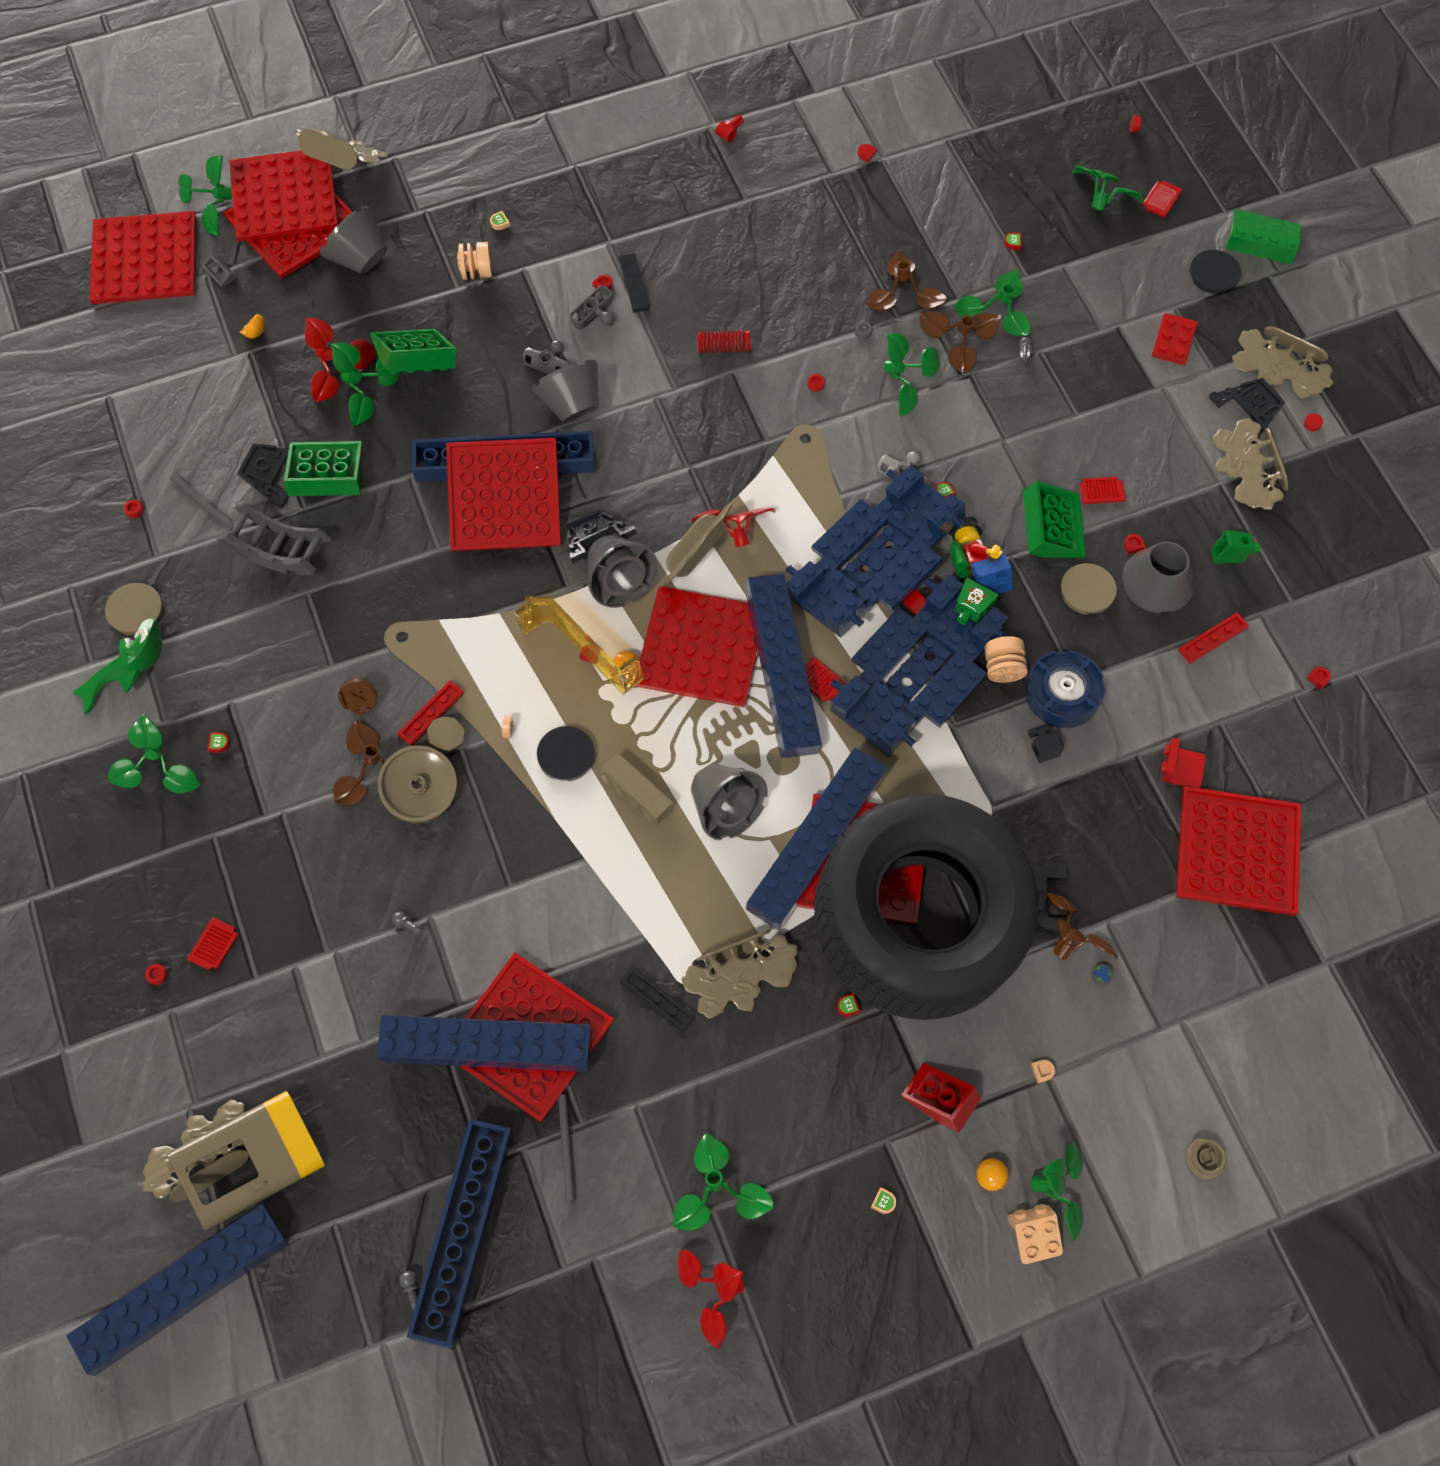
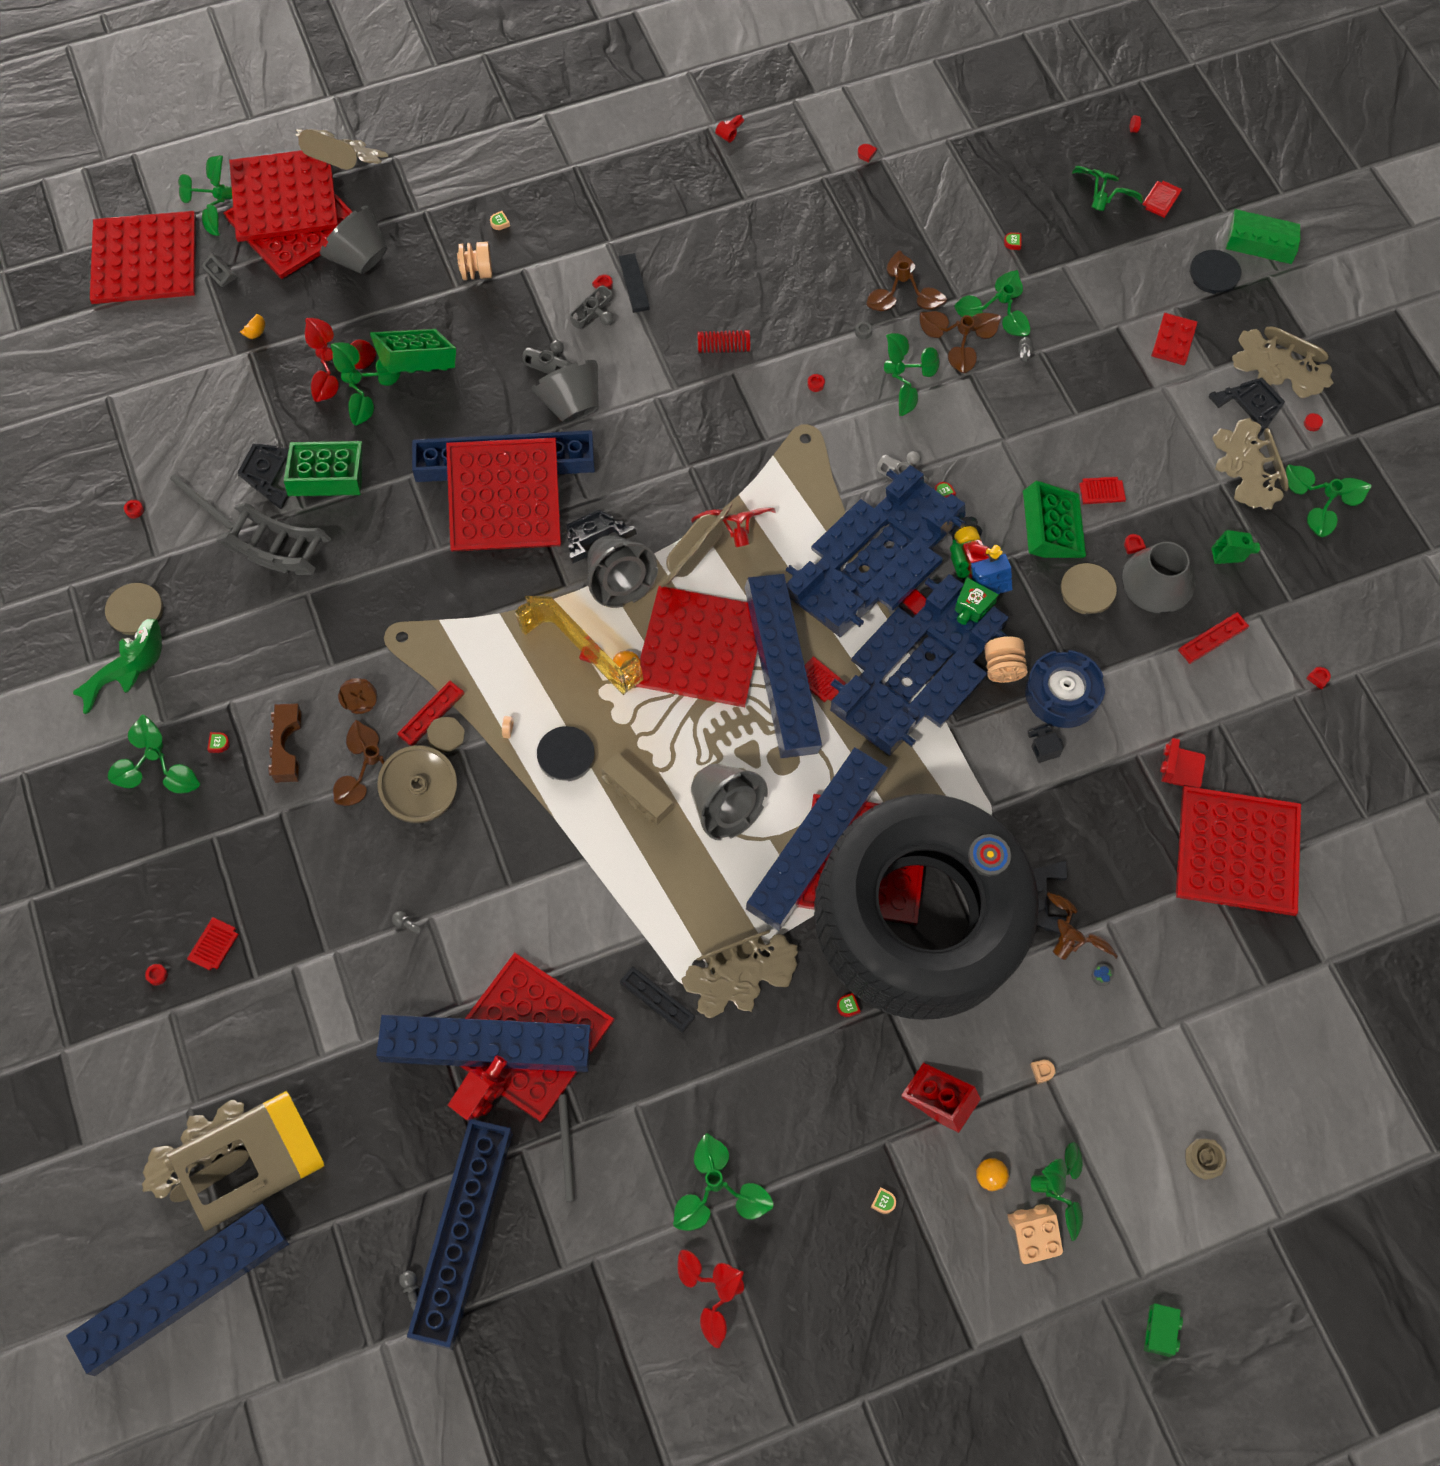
none -> reddish brown arch [268,703,302,783]
none -> red brick [448,1055,507,1121]
none -> dark grey tile [968,834,1011,877]
none -> green brick [1144,1303,1183,1357]
none -> green plant [1285,464,1372,537]

